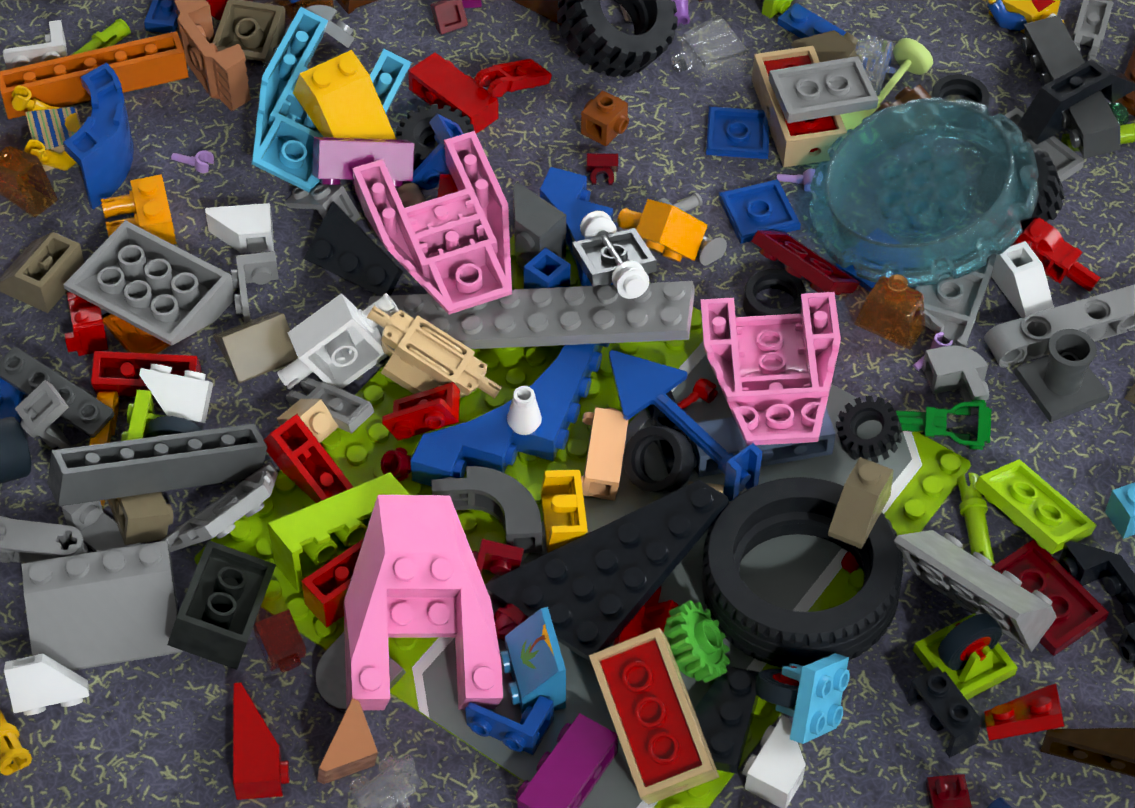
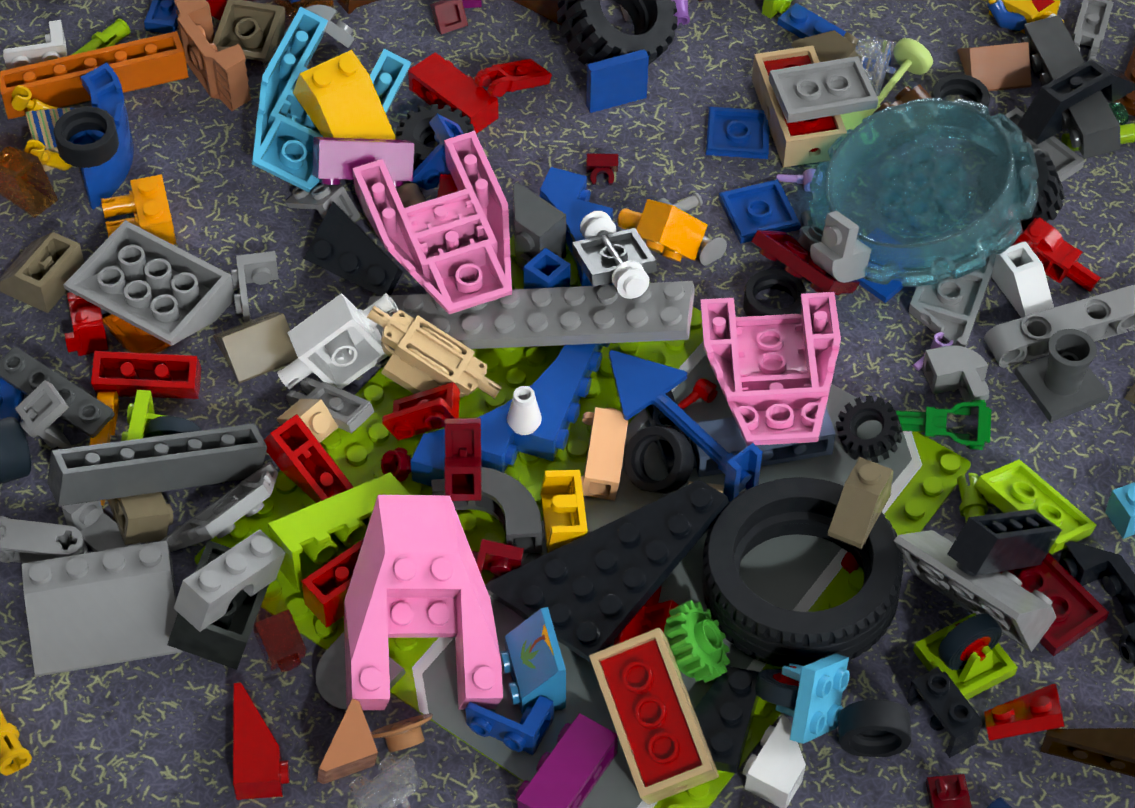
white slope [4,653,89,716] -> none
white slope [139,364,213,423] -> none
lavender hand [171,150,214,173] -> none
white slope [205,203,274,253] -> none
dark red plate [494,603,528,641] -> none
dark orange brick [581,90,629,147] -> none
clear torso [671,15,749,80] -> none
clear orange torso [854,274,925,350] -> none
none -> black tyre [53,106,119,168]
none -> light grey arch [174,529,286,632]
none -> medium nougat piece [371,713,433,752]
none -> dark red brick [445,418,482,501]
none -> blue tile [586,49,649,113]
none -> dark grey plate [797,211,823,252]
none -> light grey brick [810,211,872,283]
none -> black tyre [838,699,912,757]
none -> black brick [947,509,1062,576]
none -> nougat slope [957,42,1031,91]

